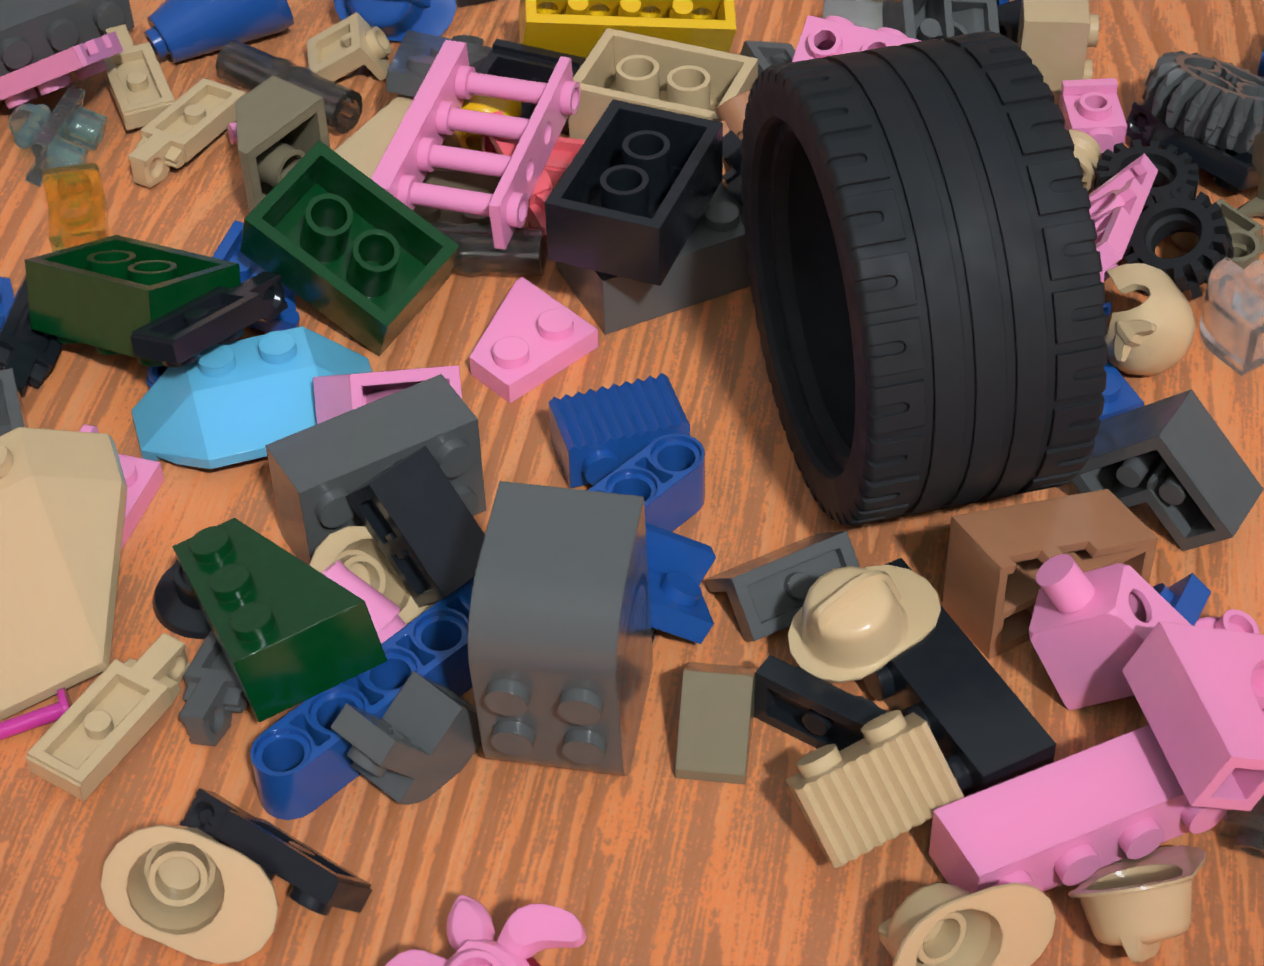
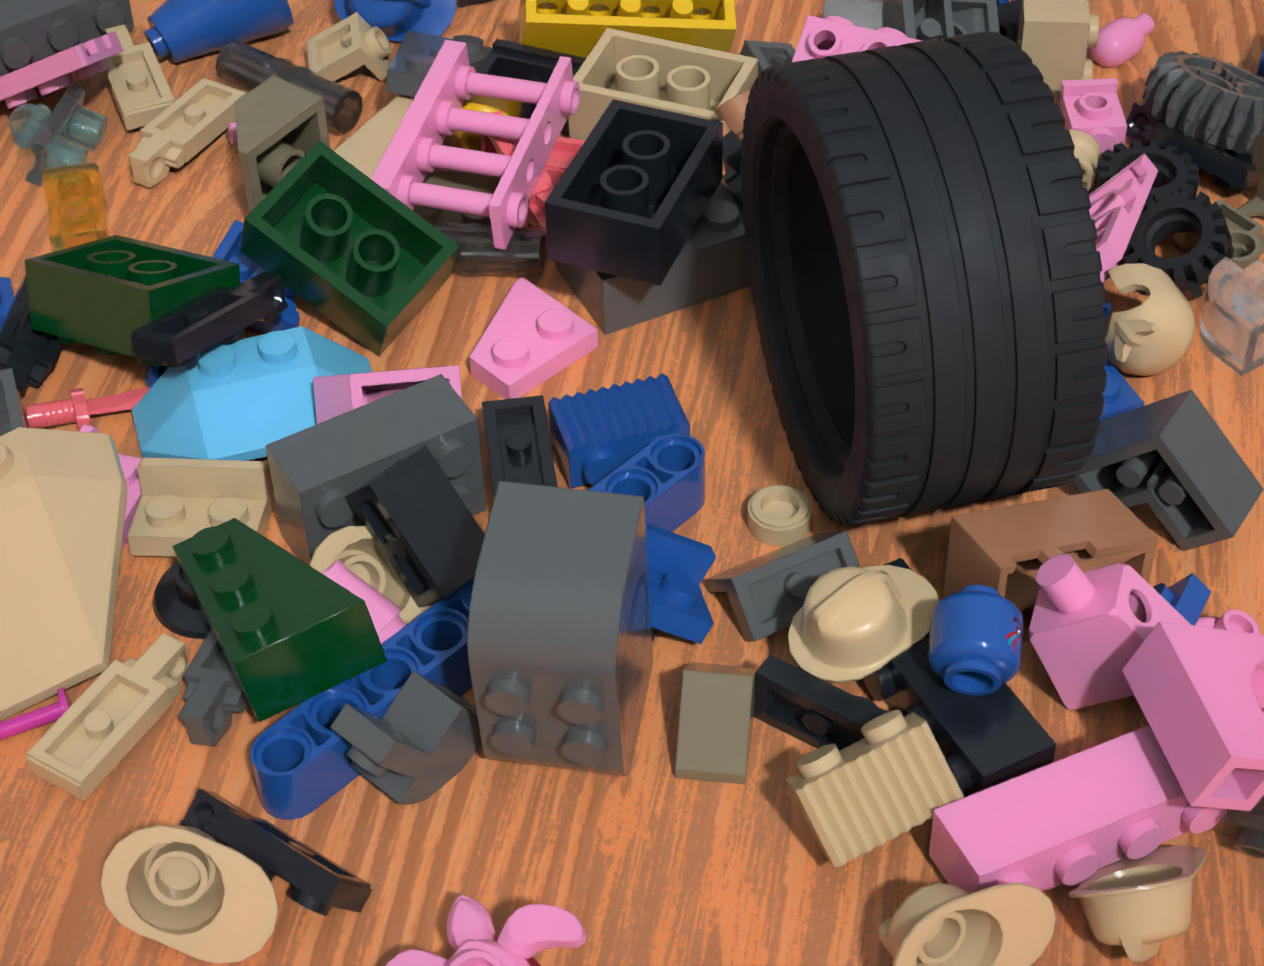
none -> coral piece [25,387,151,431]
none -> tan bracket [127,457,272,557]
none -> black plate [482,395,558,499]
none -> tan tile [747,485,812,546]
none -> blue head [928,585,1024,696]
none -> bright pink cylinder [1090,13,1155,68]

